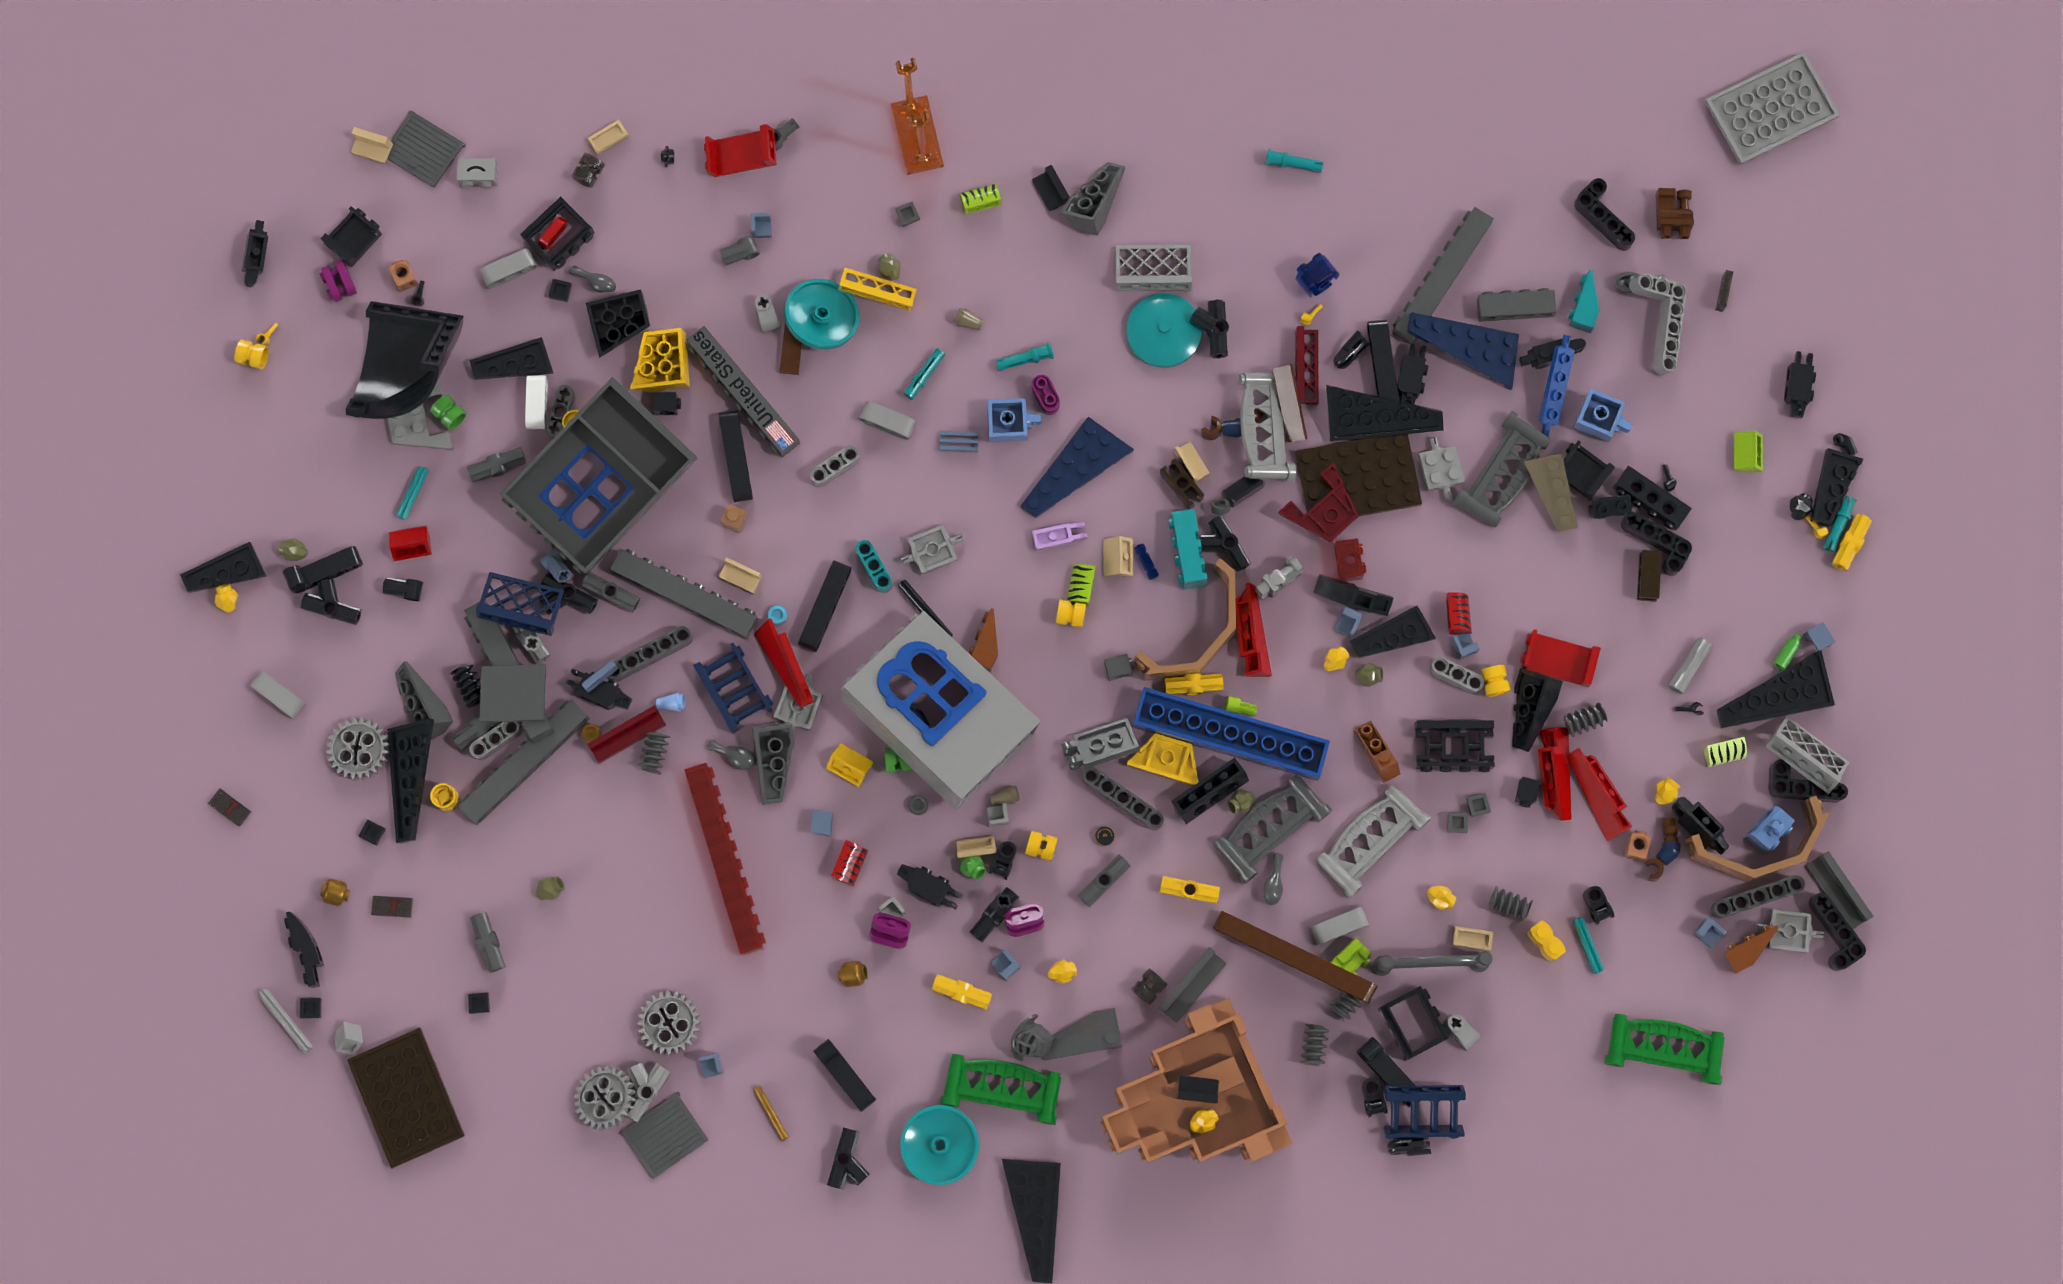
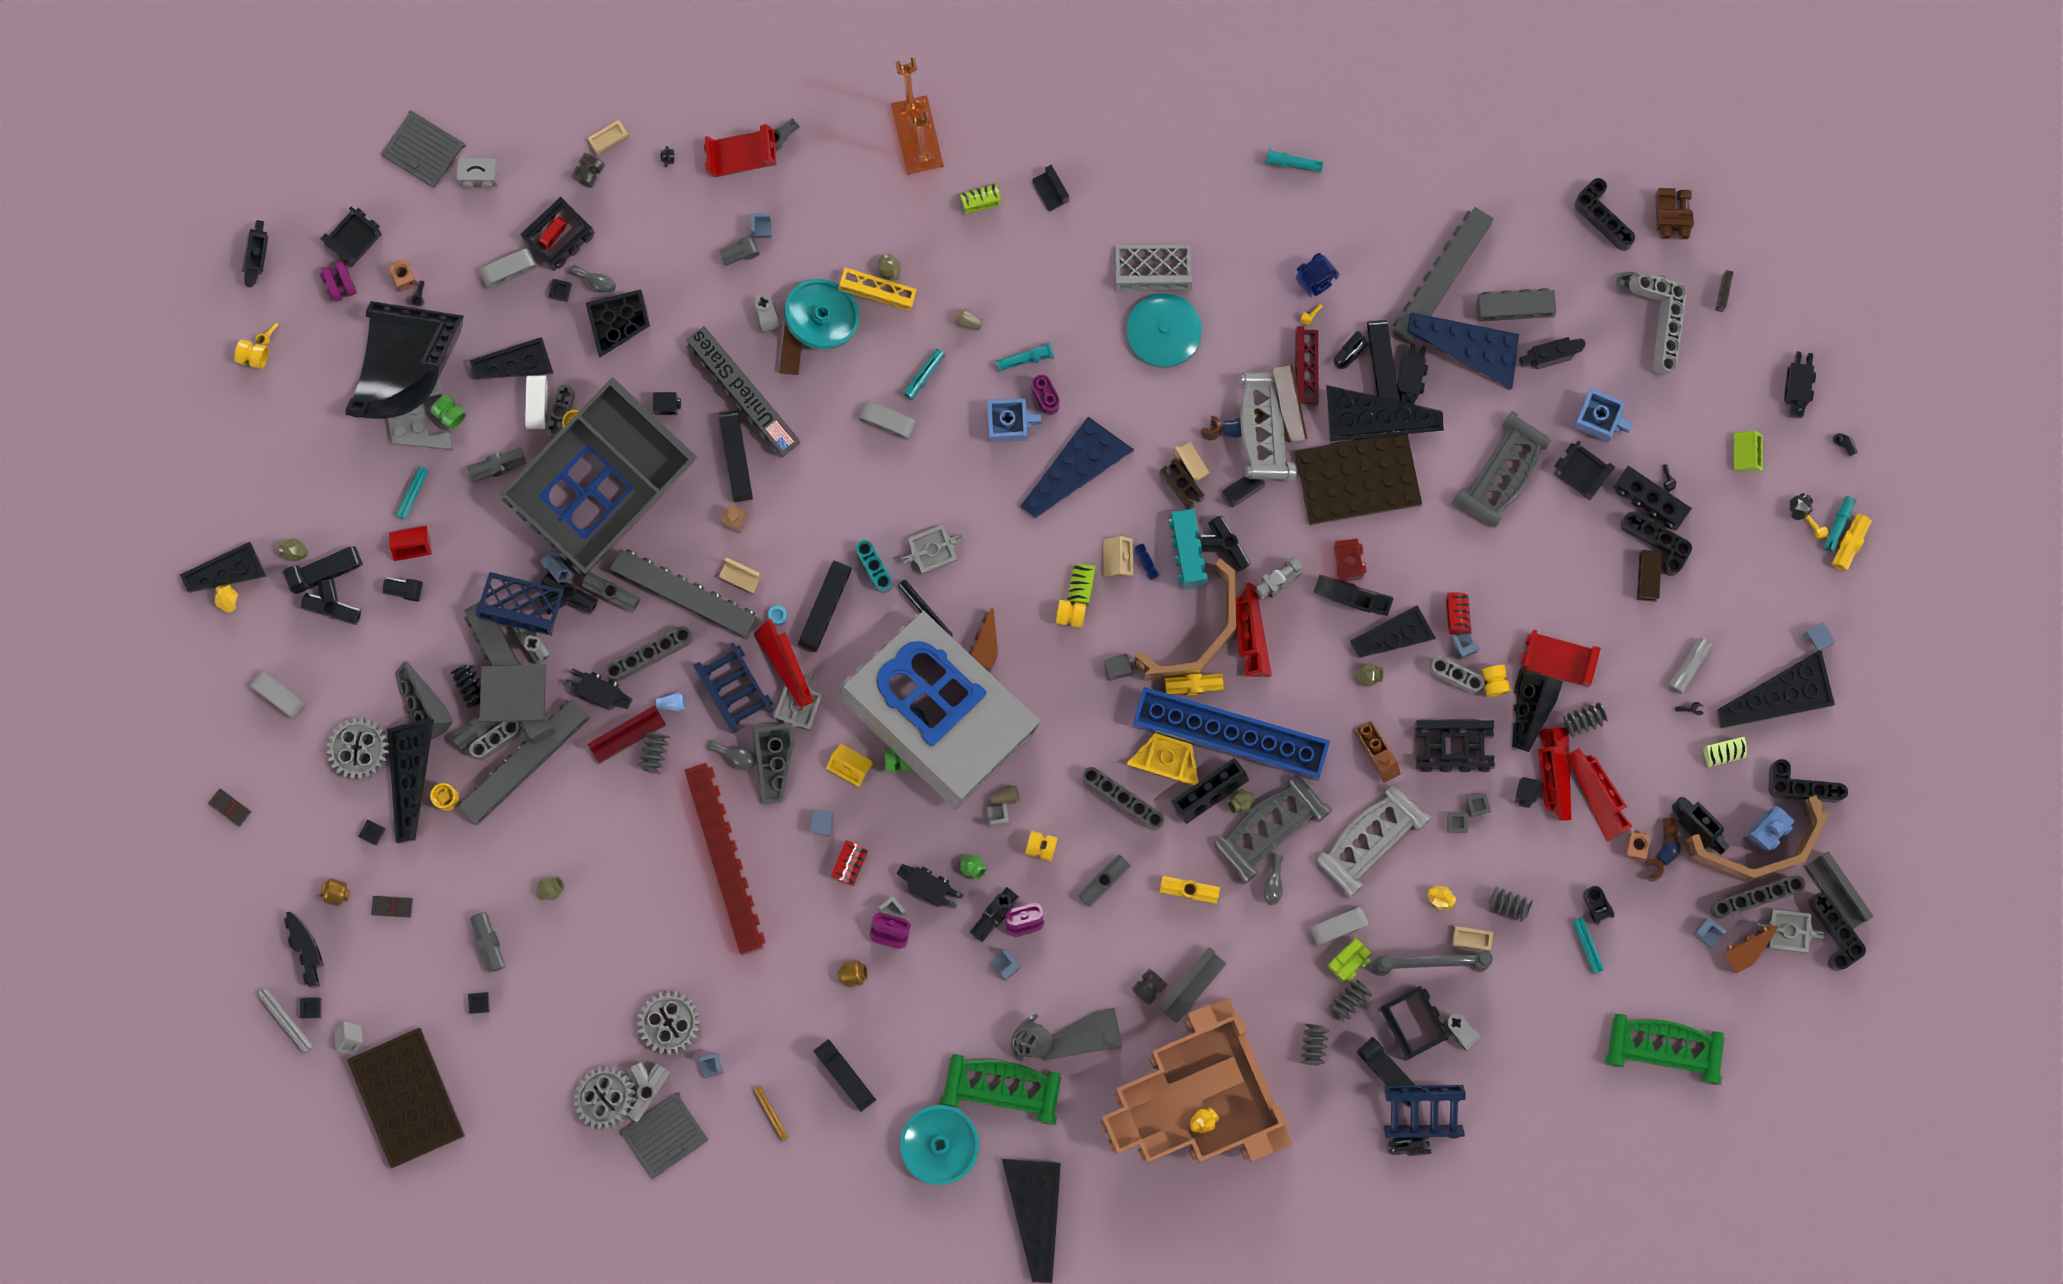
tan panel [351,127,393,164] -> none
pearl gold tile [581,723,601,743] -> none
sand blue tile [582,660,619,693] -> none
yellow wedge [630,328,690,392] -> none
light grey beam [810,446,860,487] -> none
black piece [827,1127,870,1190] -> none
dark grey plate [895,201,920,227] -> none
dark grey tile [909,795,928,815] -> none
yellow piece [931,974,992,1010] -> none
sand blue tile [940,431,978,452] -> none
tan tile [956,836,996,858] -> none
black piece [989,841,1017,880] -> none
lavender hinge [1032,522,1088,551] -> none
yellow rock [1047,959,1077,984] -> none
dark grey wedge [1060,162,1125,235] -> none
dark grey tile [1061,718,1140,771] -> none
black tile [1095,826,1115,846] -> none
black panel [1177,1076,1219,1104] -> none
black piece [1190,299,1229,359] -> none
dark grey tile [1211,499,1230,515] -> none
reddish brown beam [1213,911,1377,1004] -> none
lime piece [1224,695,1257,716] -> none
dark red wing [1278,463,1359,543] -> none
yellow rock [1323,646,1349,671] -> none
sand blue panel [1335,607,1363,638] -> none
black piece [1361,1079,1388,1118] -> none
light grey plate [1418,437,1465,501] -> none
dark tan wing [1524,453,1578,532] -> none
yellow brick [1527,920,1566,962] -> none
blue plate [1538,334,1575,437] -> none
teal slope [1568,269,1599,333] -> none
black bracket [1588,494,1632,519] -> none
yellow rock [1655,777,1681,805] -> none
light grey plate [1705,52,1840,165] -> none
light grey fence [1765,716,1850,794] -> none
bright green cylinder [1773,633,1802,671] -> none
black wing [1810,448,1864,527] -> none

